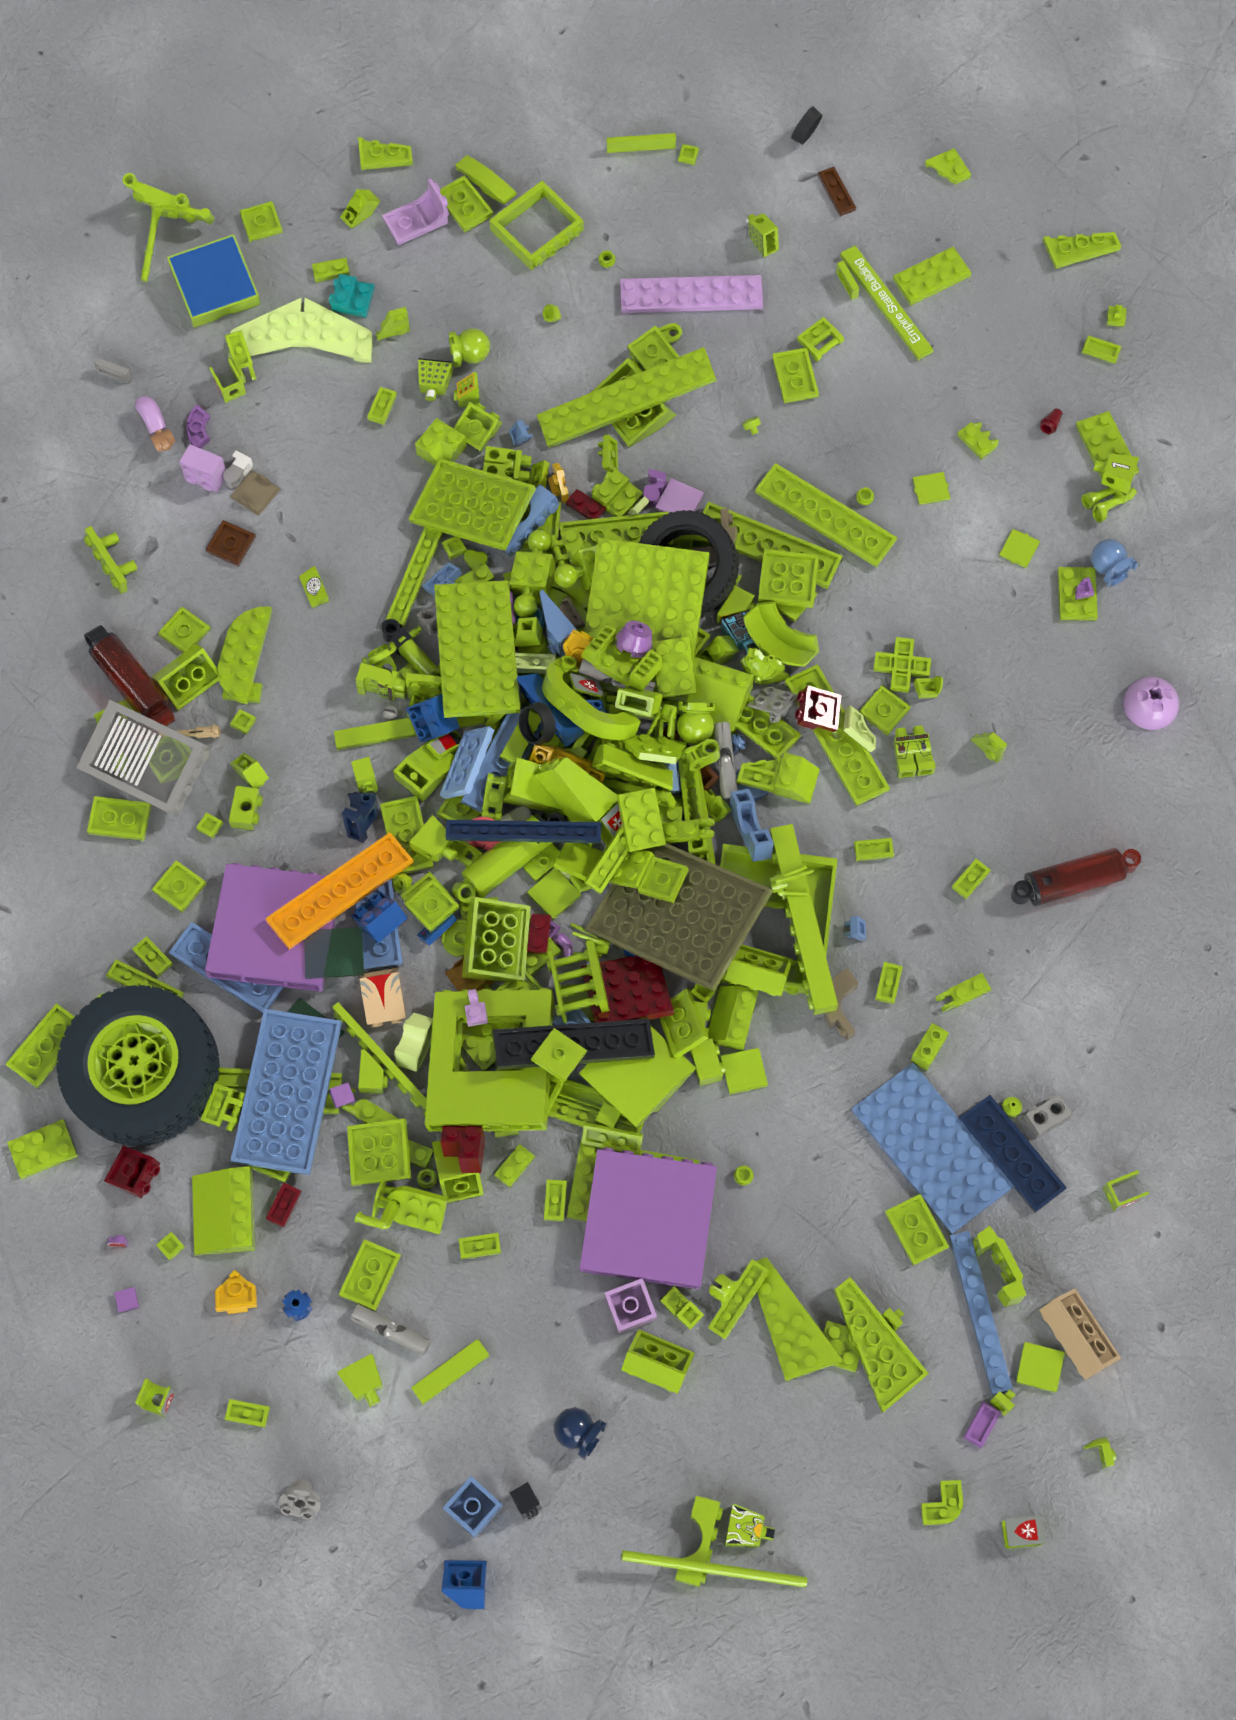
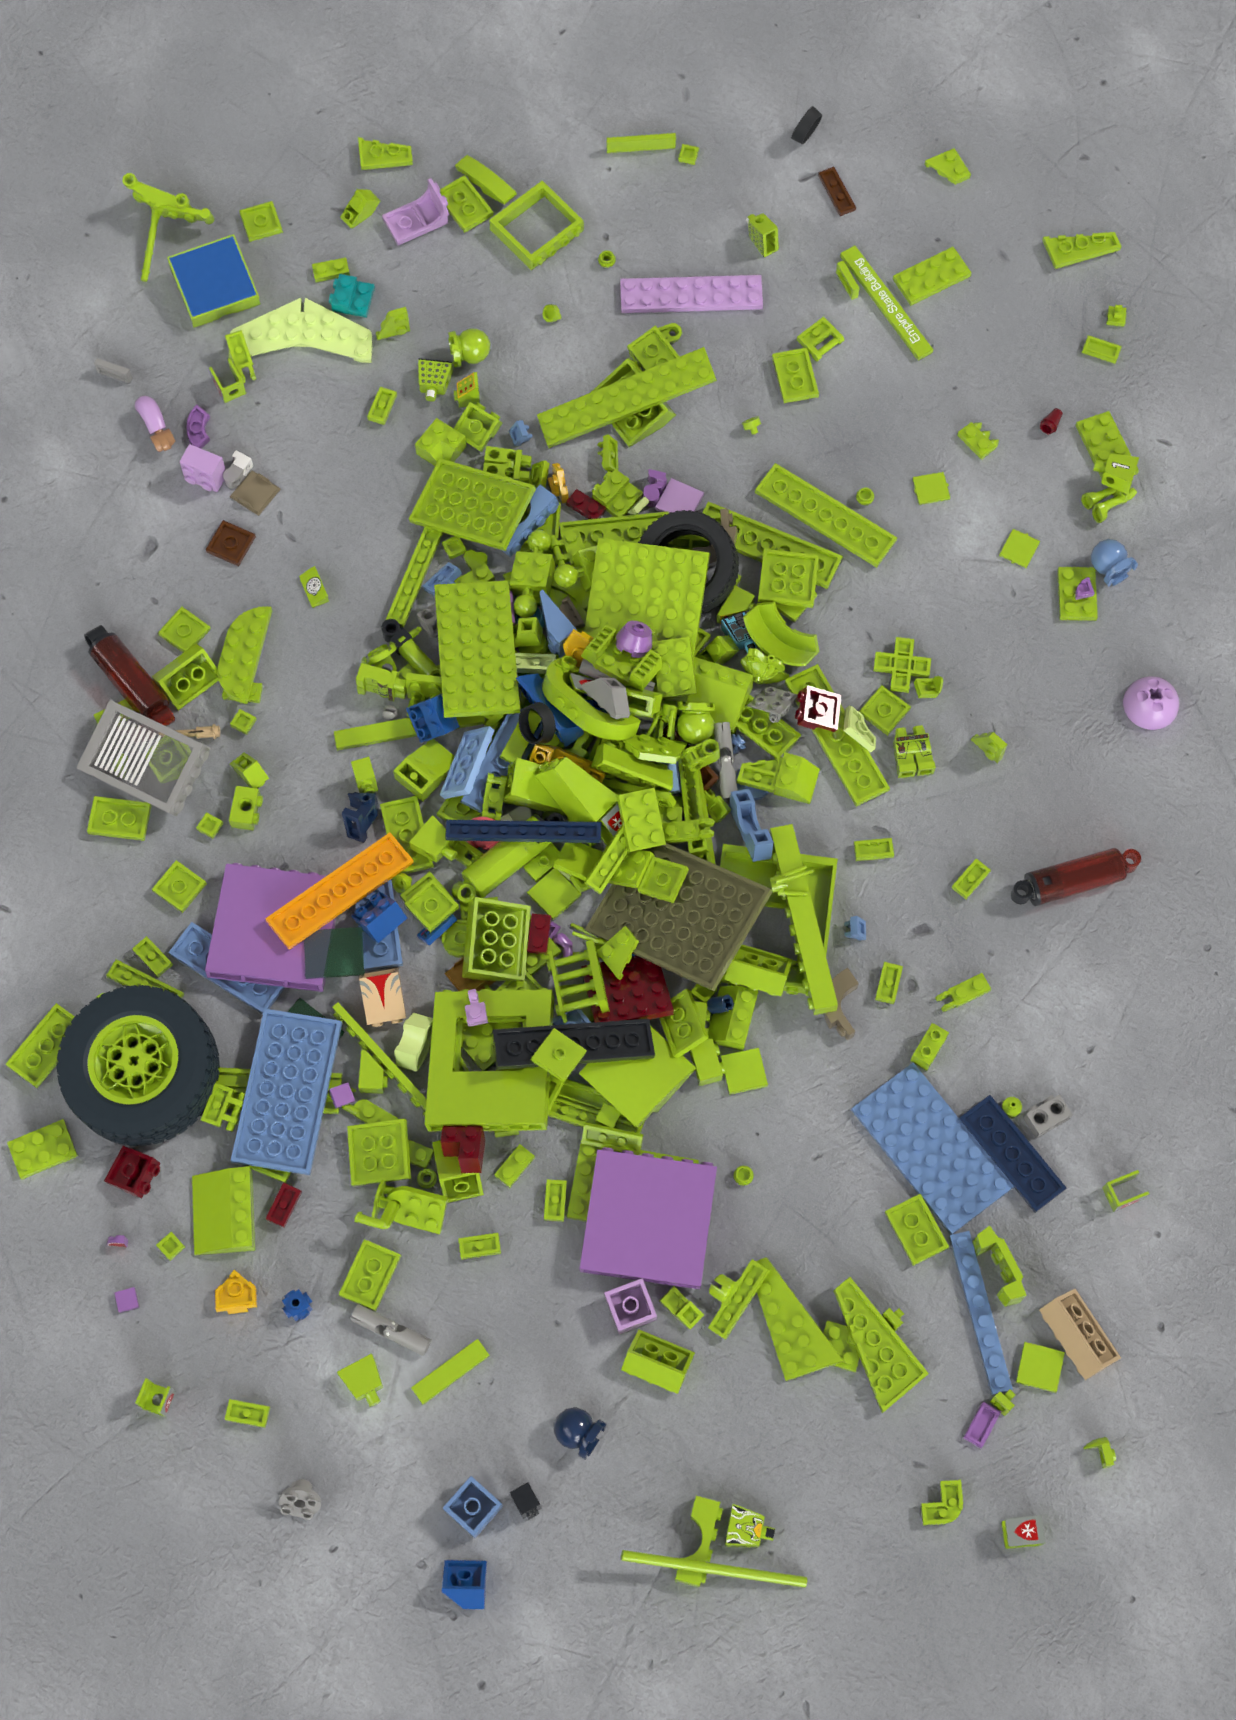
lime plate [83,526,137,594] -> none
slope [426,730,462,761] -> none
none -> light grey slope [581,678,630,719]
none -> lime wing [596,926,639,980]
none -> dark blue piece [707,995,734,1014]

